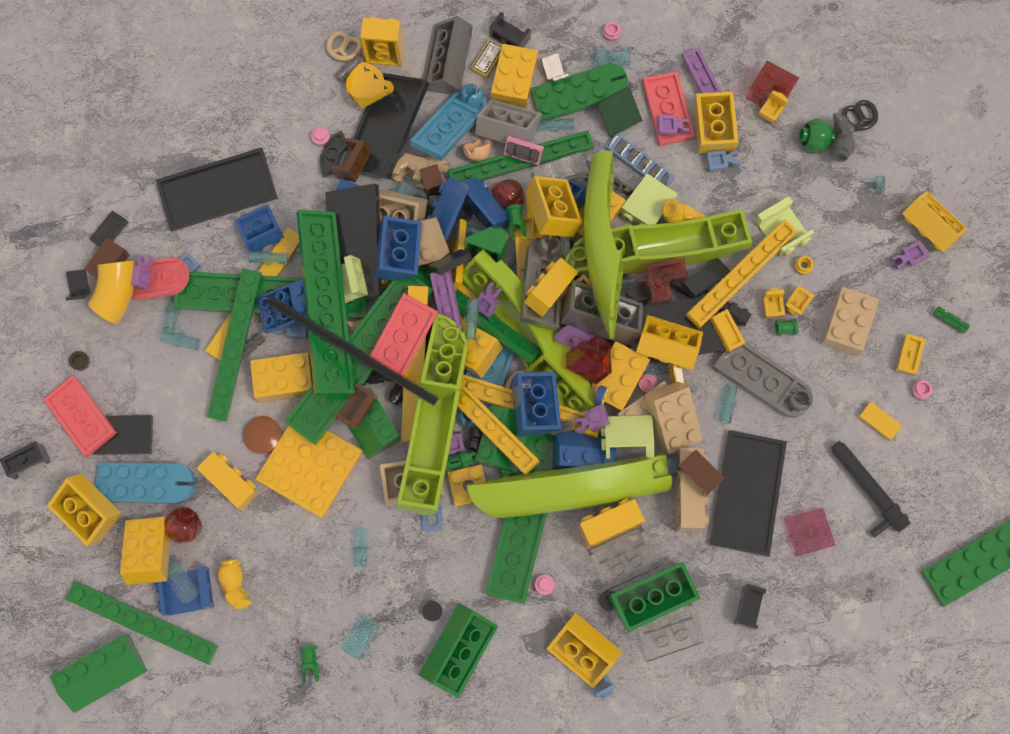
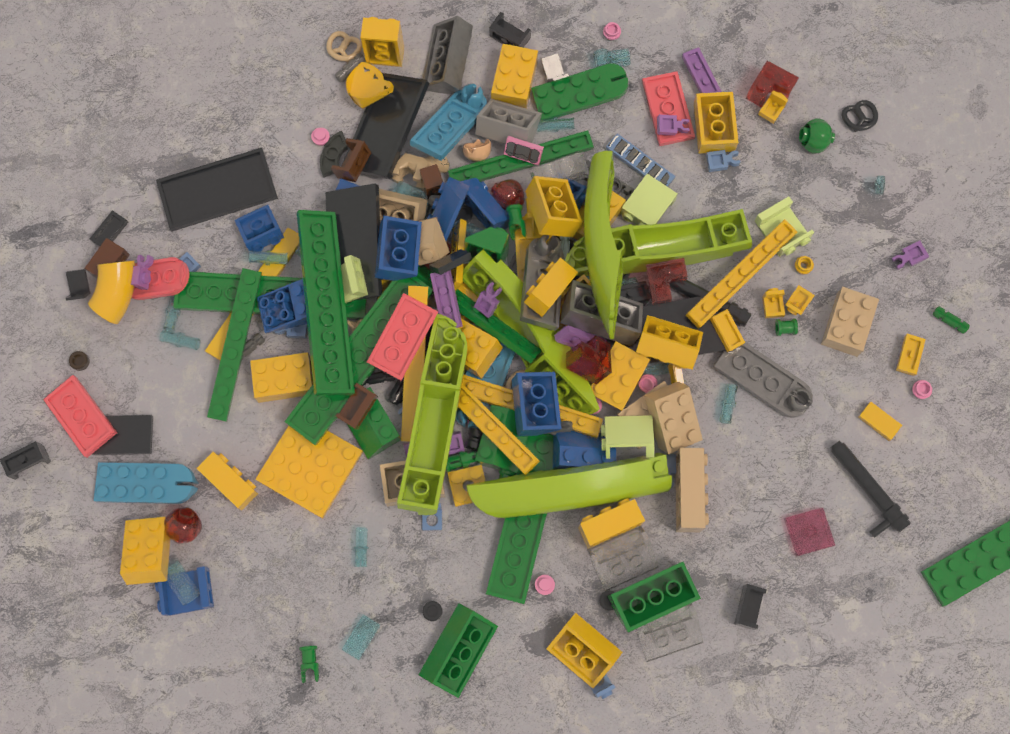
yellow brick [47,473,122,547] -> none
green slope [49,635,147,713] -> none
green plate [65,581,218,665] -> none
yellow animal [218,558,252,609] -> none
dark orange dish [243,416,282,454] -> none
black axle [266,295,439,406] -> none
clear light blue pin [464,299,480,340] -> none
tile [471,39,502,79] -> none
medium lavender plate [573,404,610,434] -> none
blue tile [594,385,608,405] -> none
dark green tile [596,87,643,137] -> none
yellow animal [662,198,706,223] -> none
reddish brown panel [677,449,725,497] -> none
black tile [680,258,730,299] -> none
black tile [710,430,787,557] -> none
dark grey animal [830,113,855,162] -> none
yellow slope [902,191,968,253] -> none

